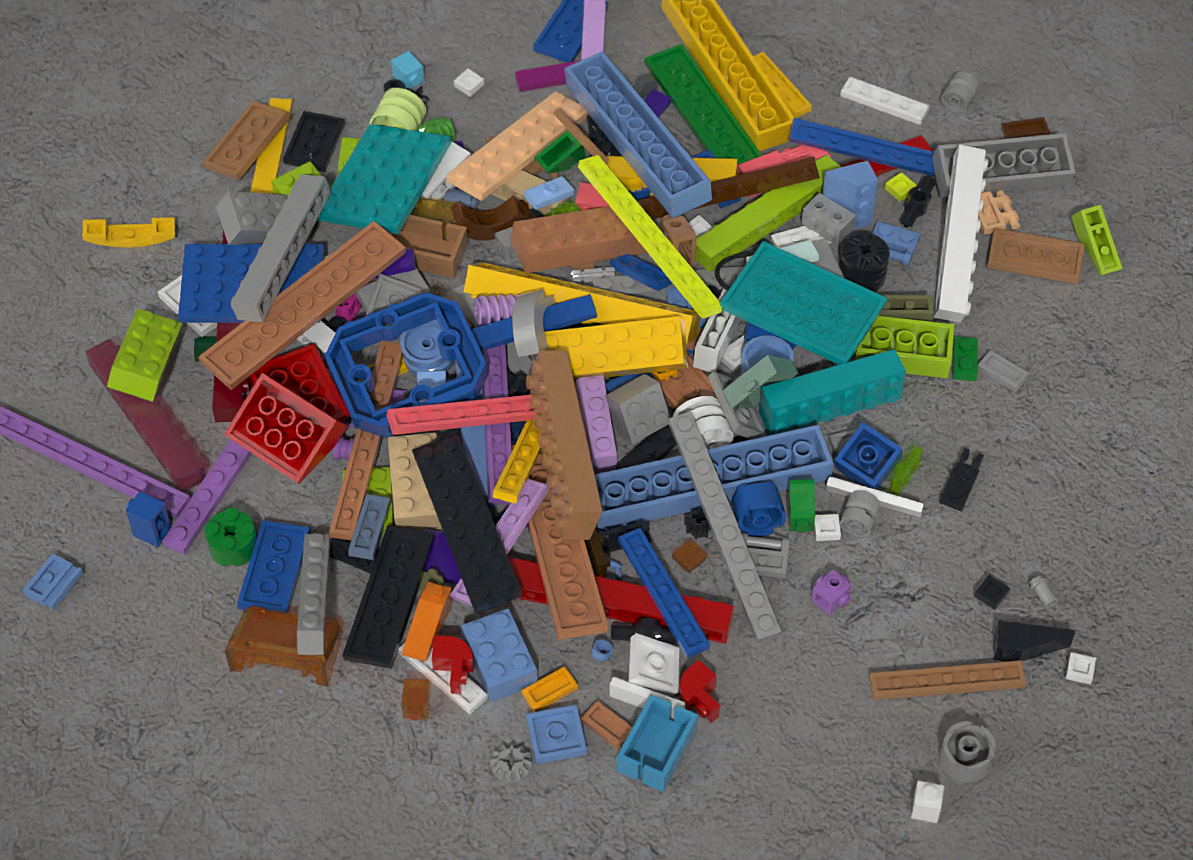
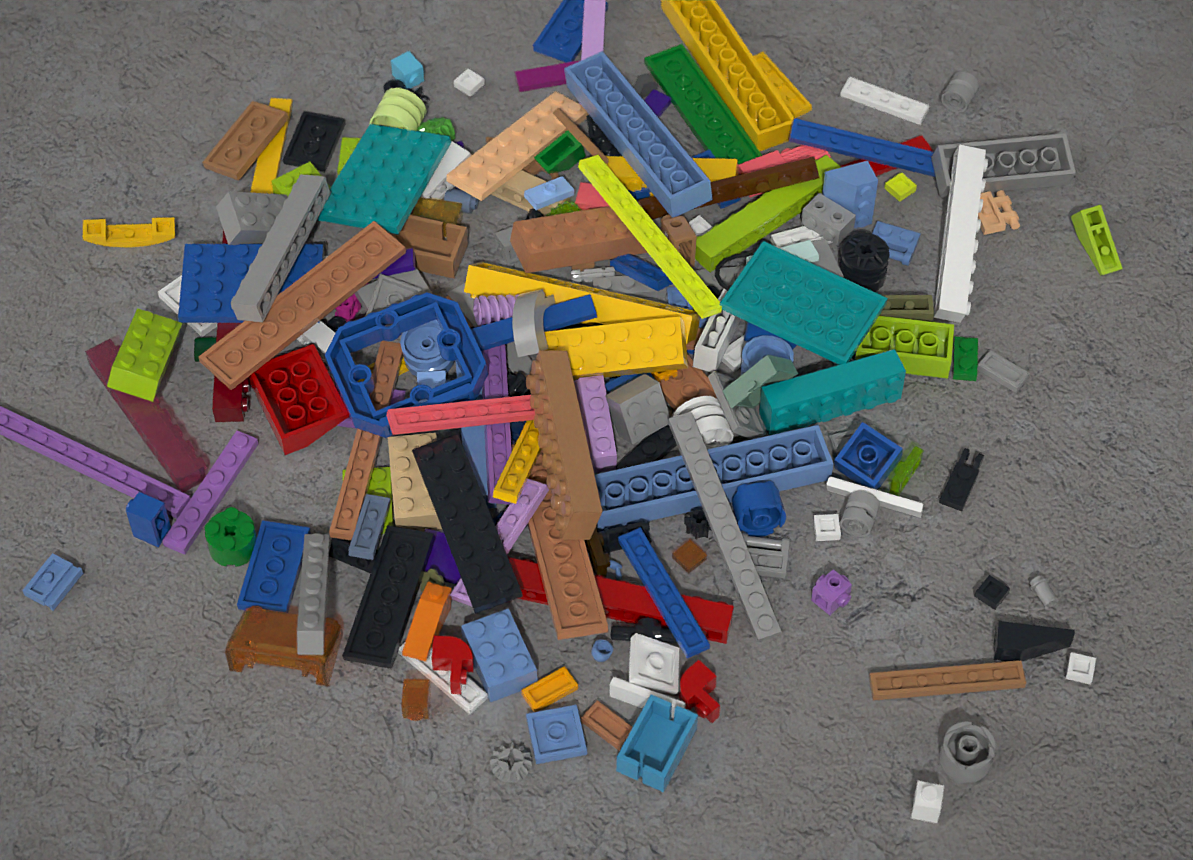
red slope [224,373,347,484] -> none
medium lavender wheel [333,436,355,461] -> none
reddish brown arch [451,196,533,241] -> none
green slope [786,479,815,533] -> none
black axle [901,175,936,228] -> none
medium nougat plate [987,228,1085,284] -> none
reddish brown tile [1001,117,1050,139] -> none

